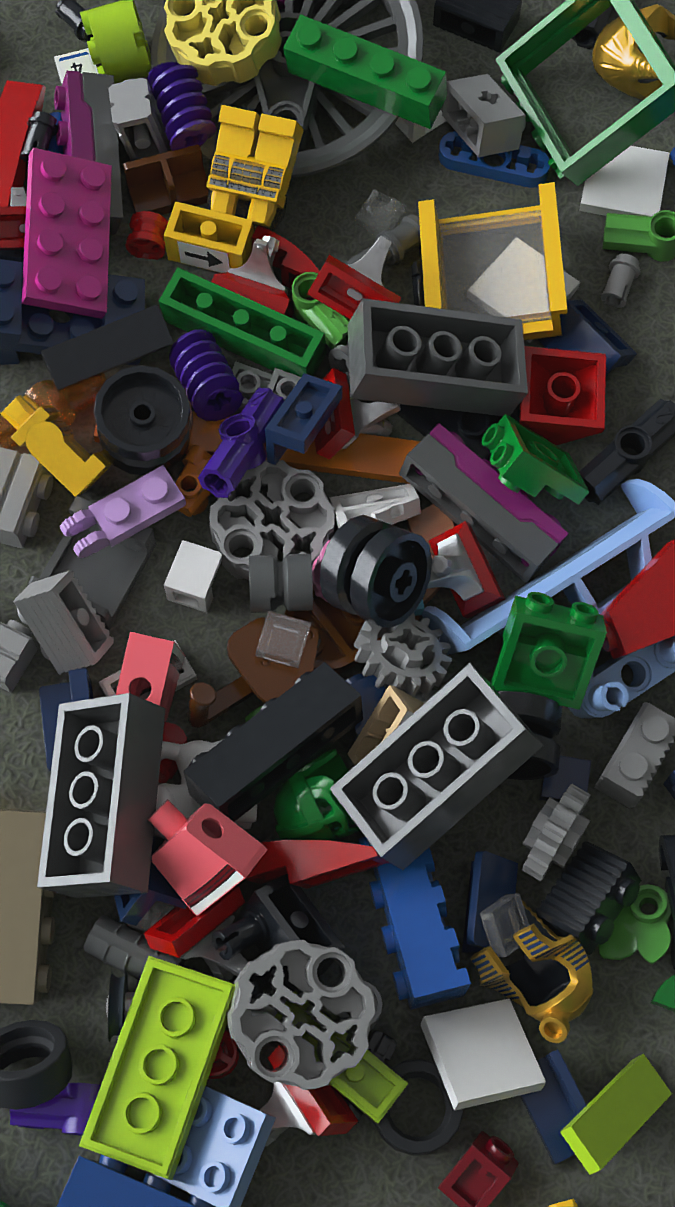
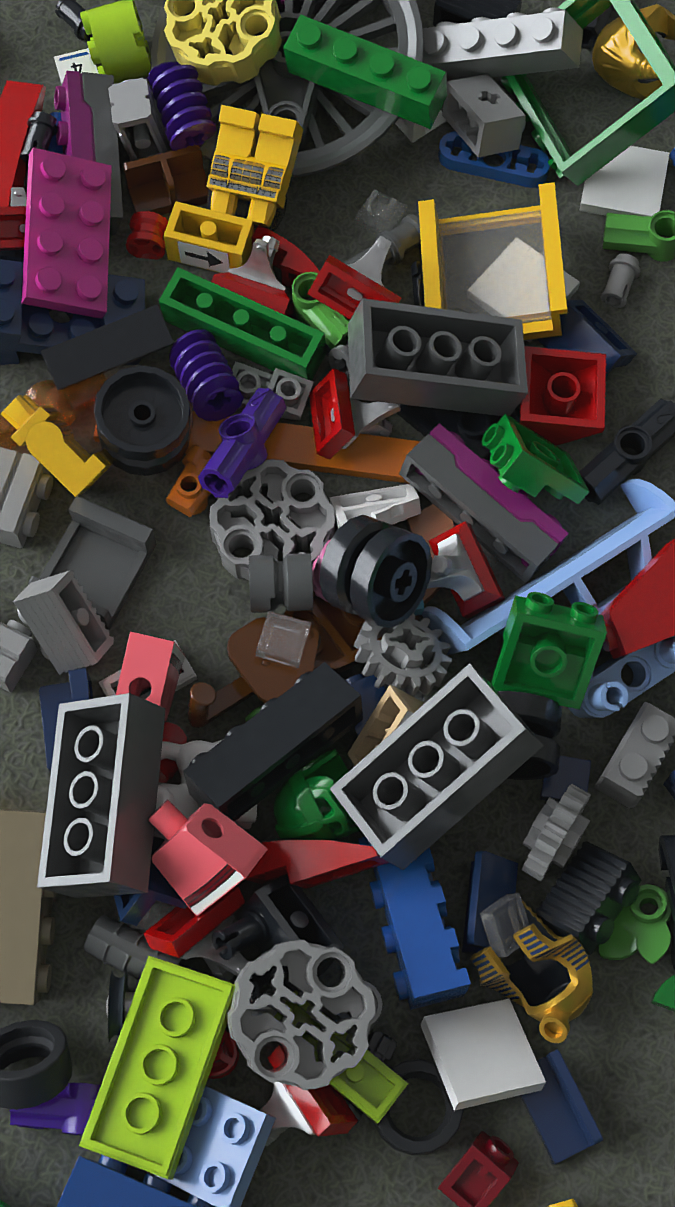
lavender hinge [60,465,186,558] -> none
white panel [164,540,222,613] -> none
dark blue panel [265,373,342,465] -> none
lime tile [560,1053,672,1175] -> none
none -> light grey brick [422,8,583,81]

